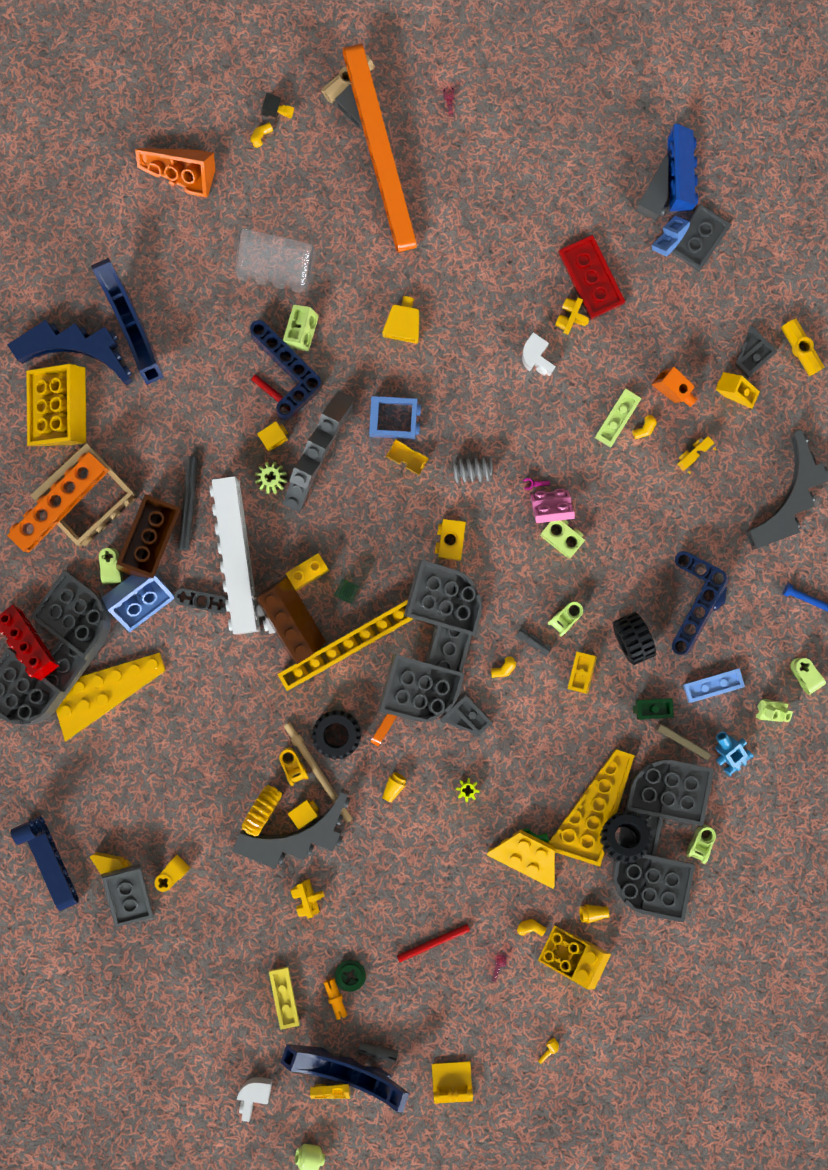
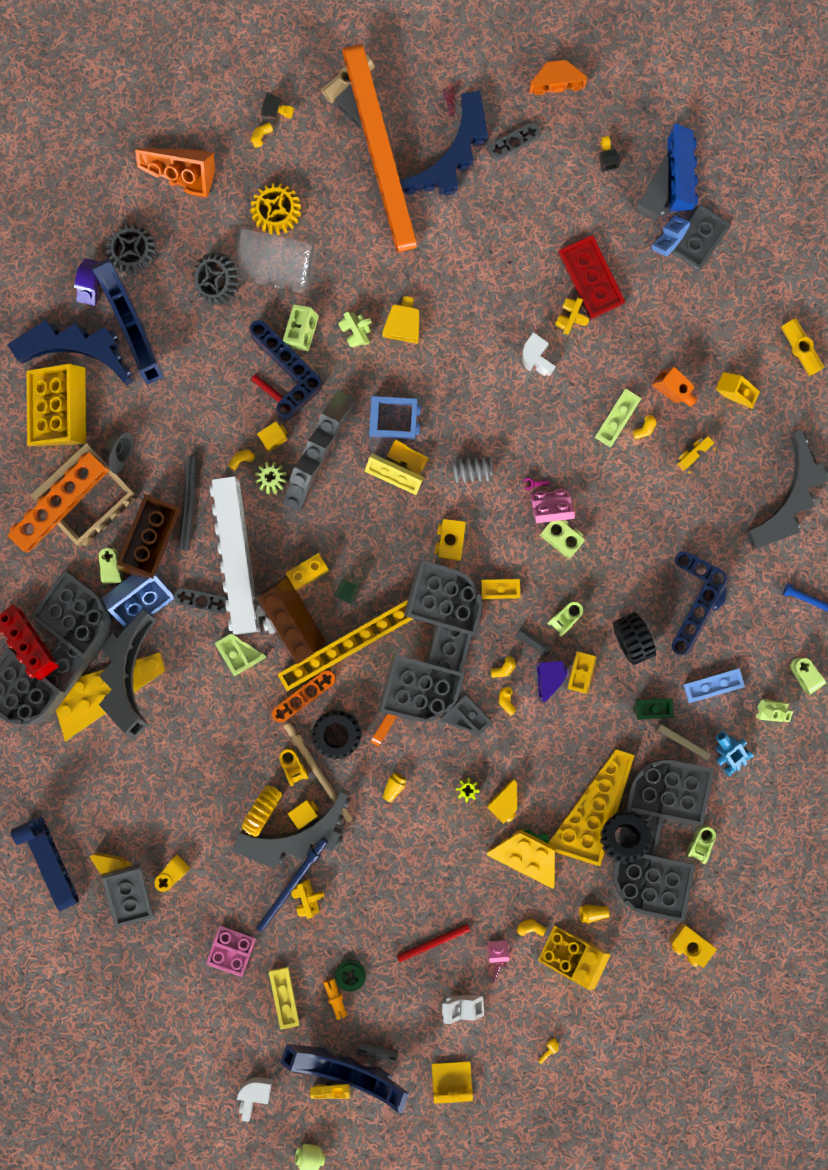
dark grey wing [735,326,778,378] -> none
none -> dark purple brick [74,258,100,306]
none -> dark grey arch [99,609,157,739]
none -> dark grey piece [104,432,135,474]
none -> dark grey gear [105,223,157,275]
none -> dark grey gear [191,252,242,305]
none -> bright pink slope [206,926,256,977]
none -> yellowish green wing [215,634,266,677]
none -> yellow arm [227,449,255,471]
none -> yellow gear [250,183,301,235]
none -> dark blue bar [256,838,328,932]
none -> orange beam [272,671,336,723]
none -> yellowish green hips [338,311,372,347]
none -> light yellow plate [365,453,424,495]
none -> dark blue arch [400,91,488,196]
none -> white brick [442,995,484,1024]
none -> yellow plate [481,579,520,599]
none -> yellow slope [486,778,517,824]
none -> bright pink plate [488,940,509,963]
none -> dark grey beam [489,123,540,160]
none -> yellow arm [499,687,517,716]
none -> orange slope [529,60,587,95]
none -> dark purple slope [537,661,568,702]
none -> pearl dark grey piece [599,136,621,172]
none -> yellow brick [669,922,717,968]

